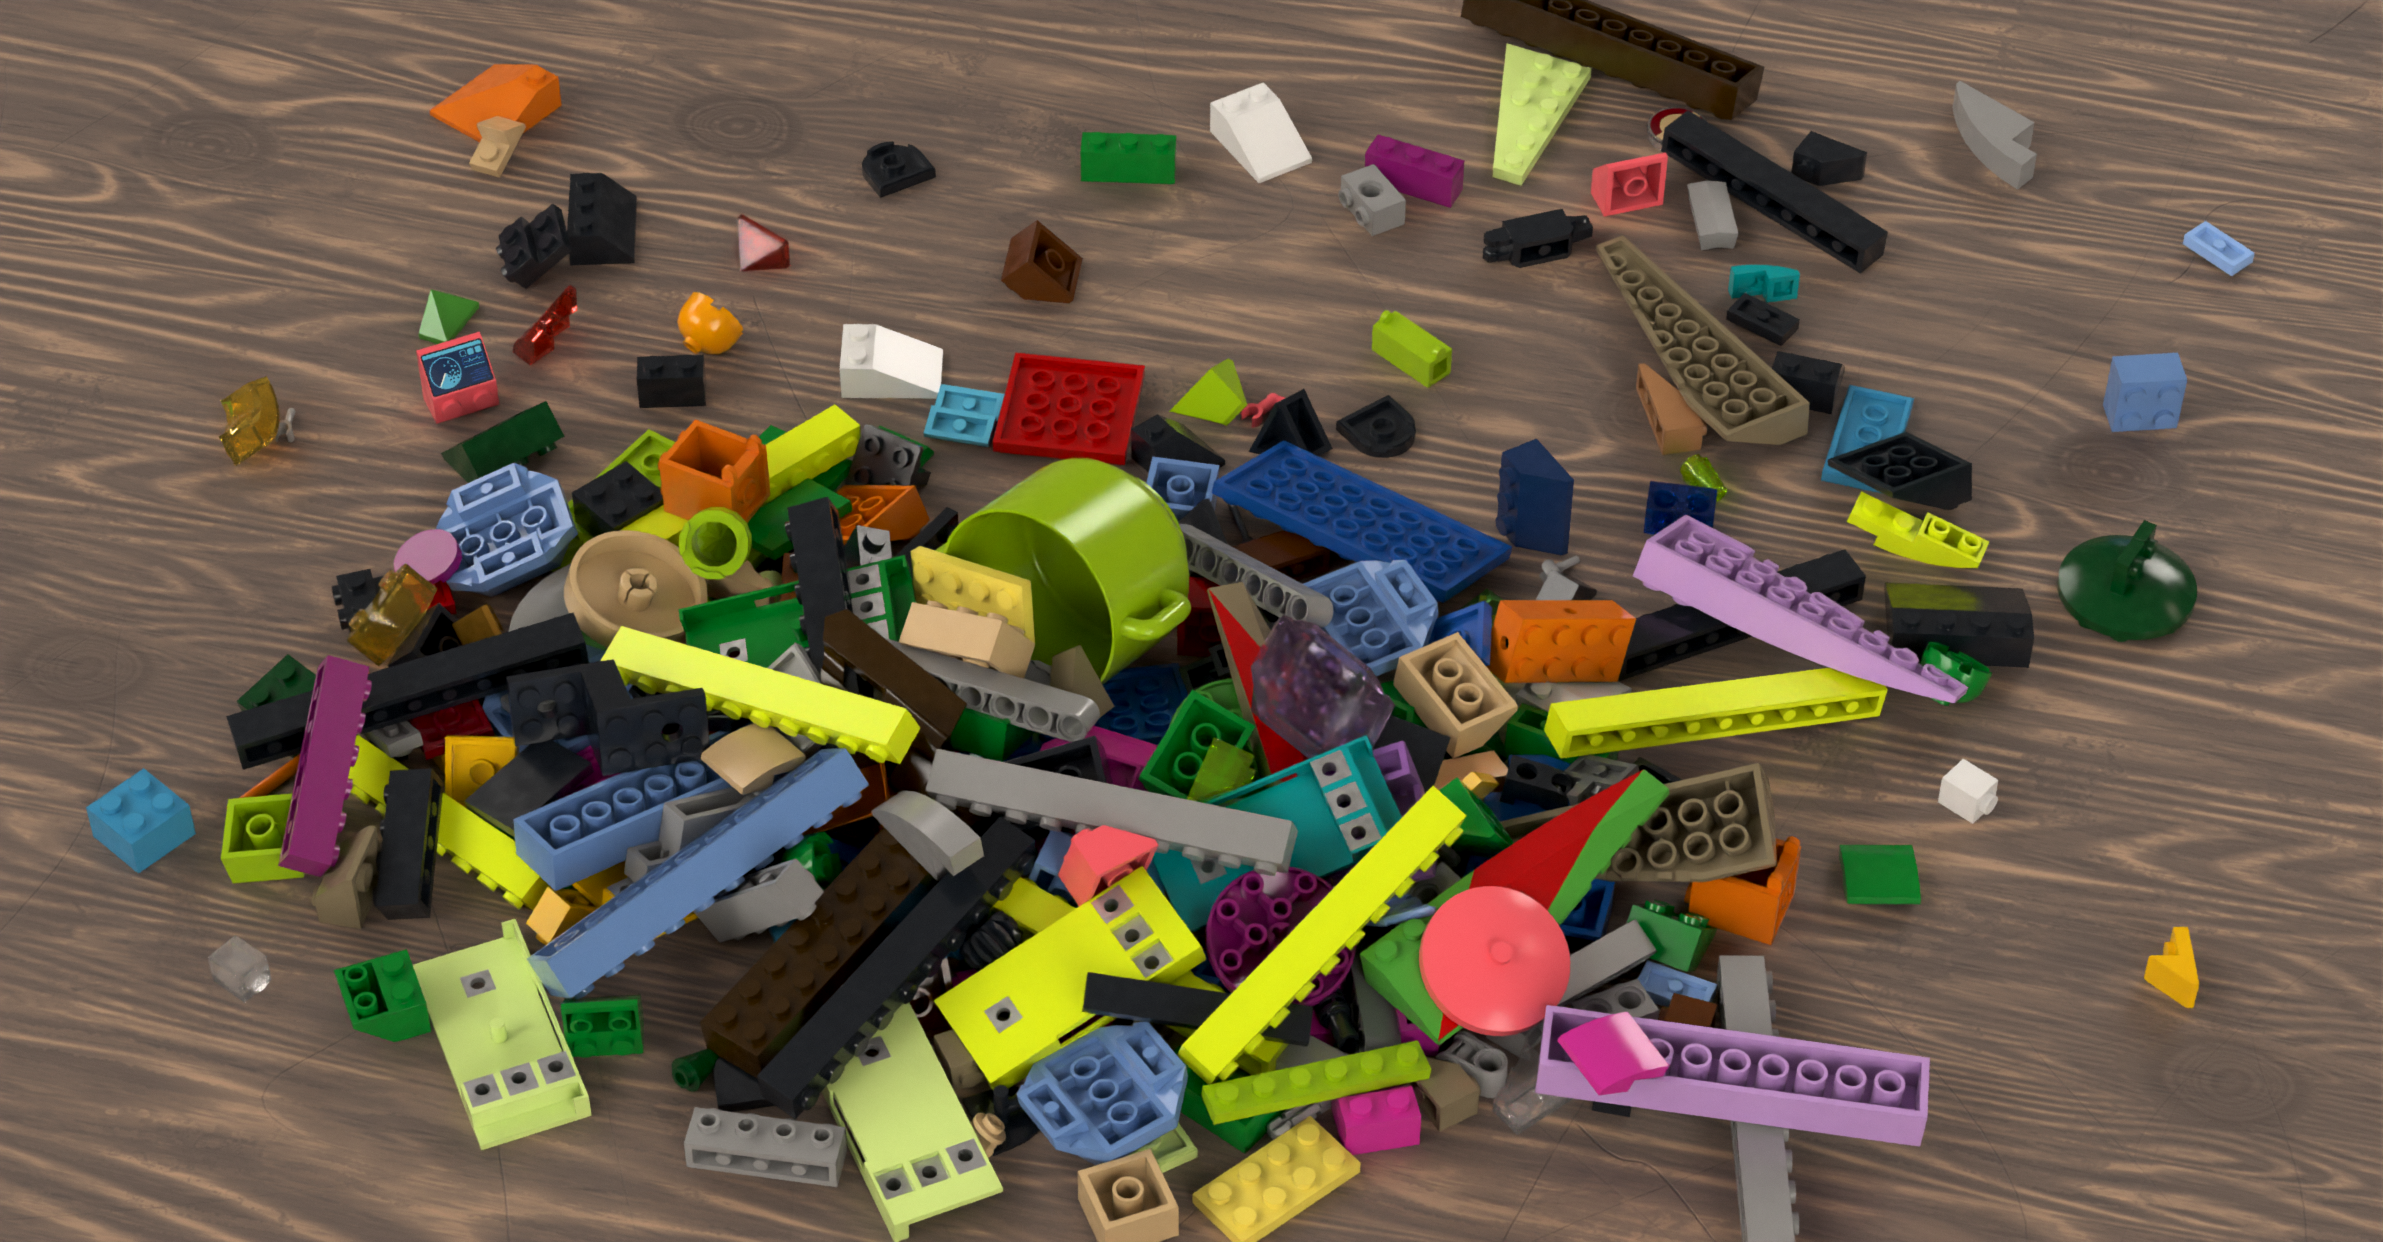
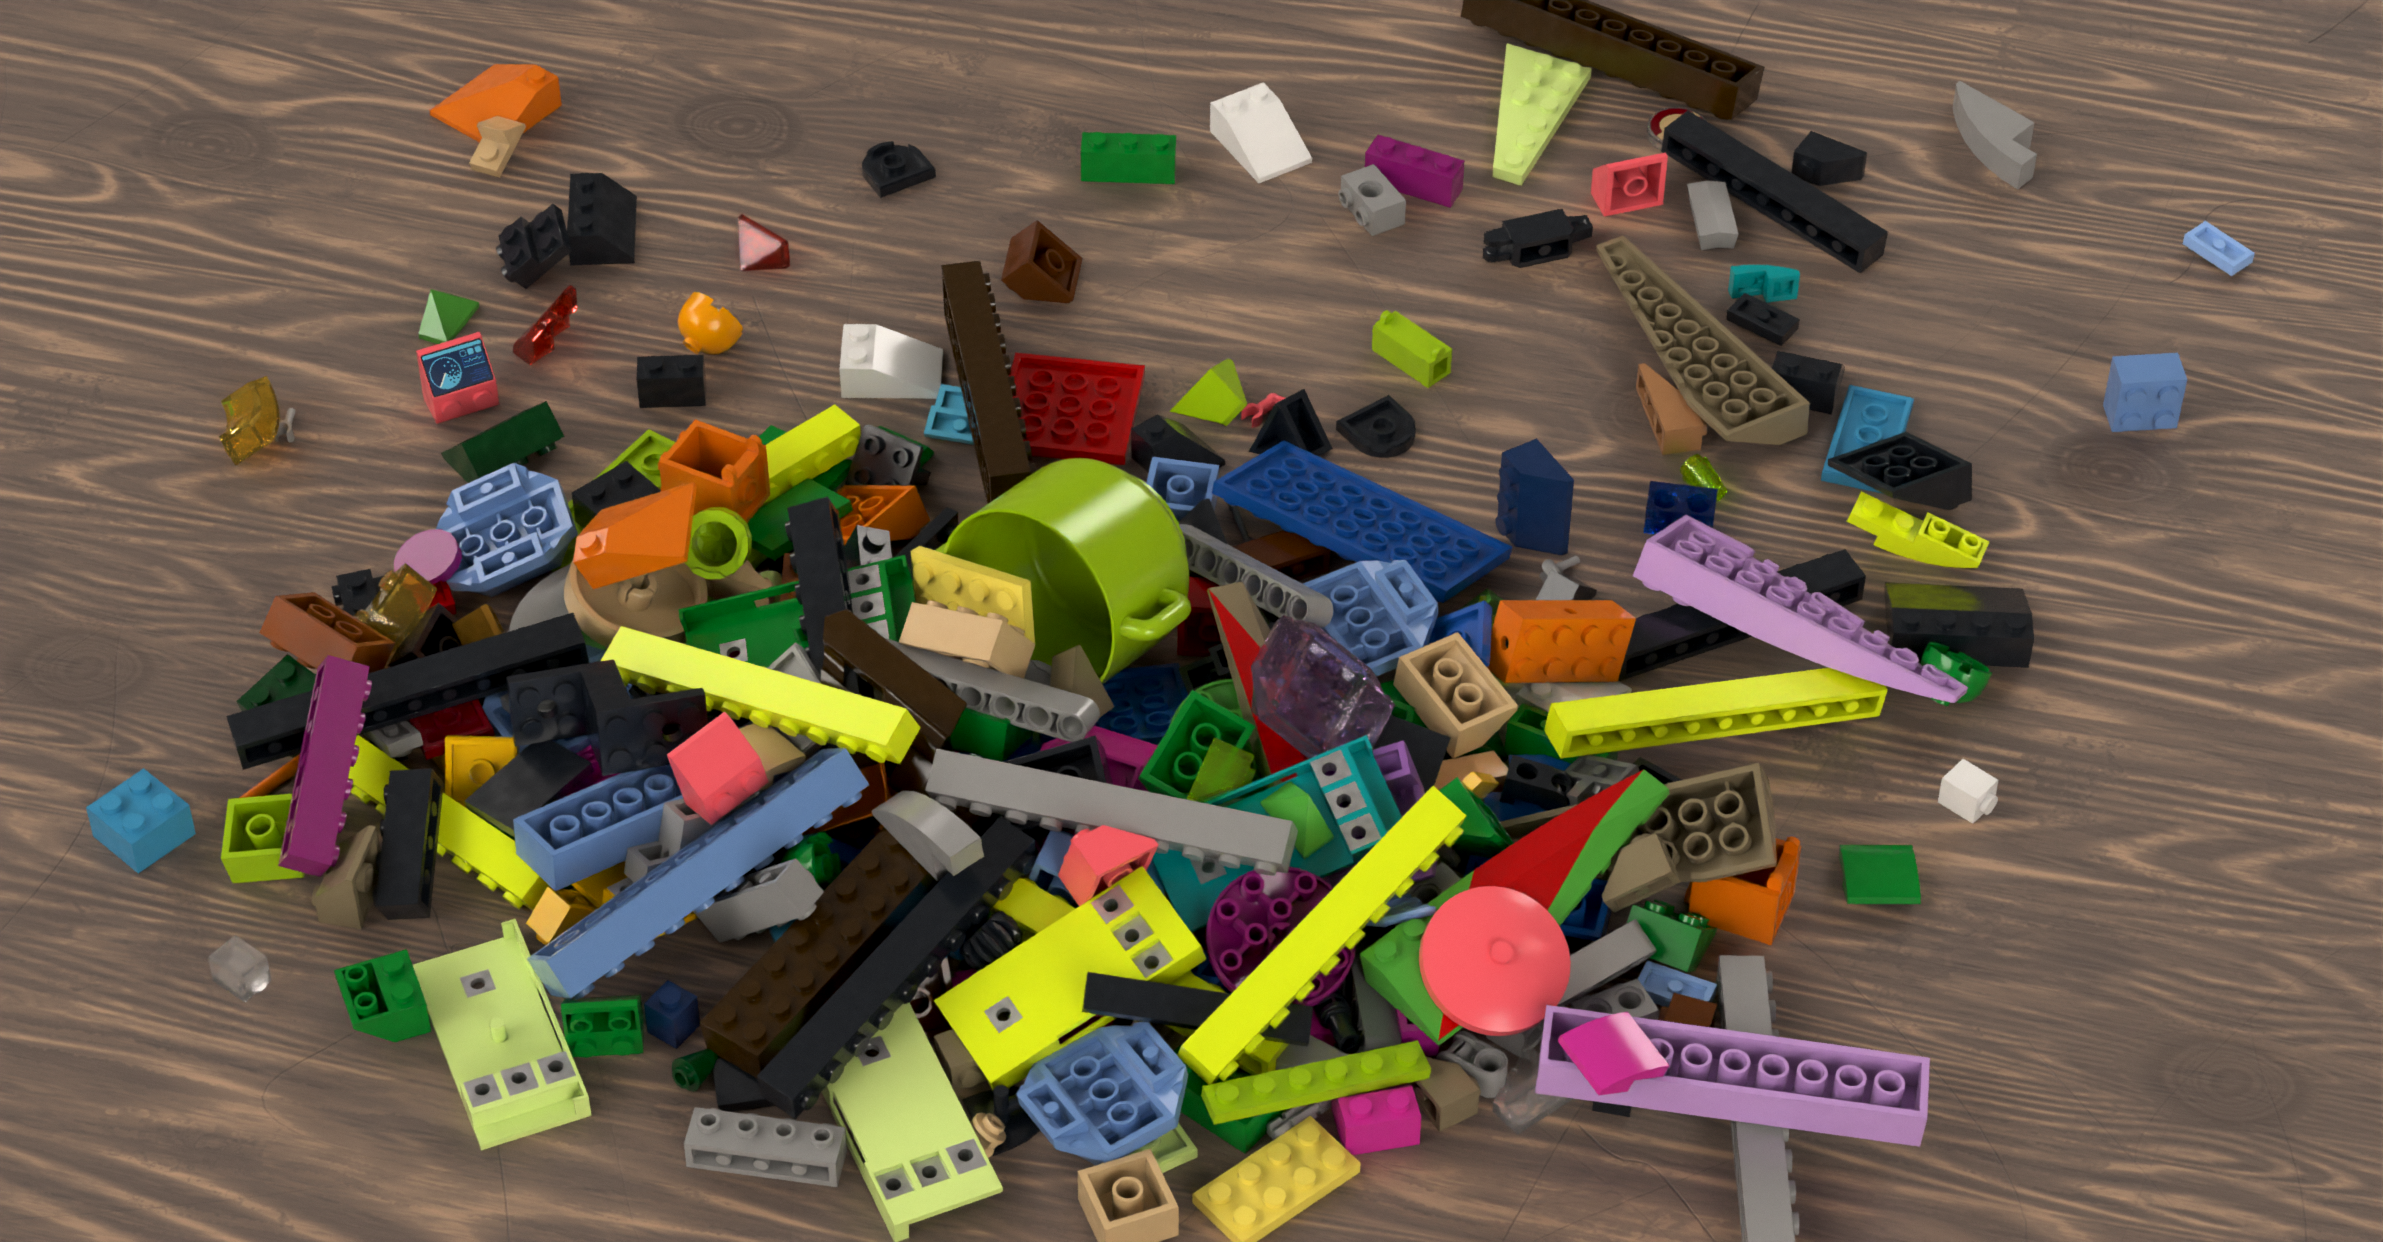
dark green bracket [2057,520,2197,642] -> none
yellow slope [2144,927,2199,1008] -> none
none -> dark orange brick [259,592,395,674]
none -> orange slope [573,482,697,589]
none -> dark blue brick [644,980,700,1049]
none -> coral slope [667,712,769,825]
none -> dark brown brick [941,261,1036,504]
none -> bright green slope [1260,781,1334,860]
none -> dark tan slope [1602,833,1681,912]

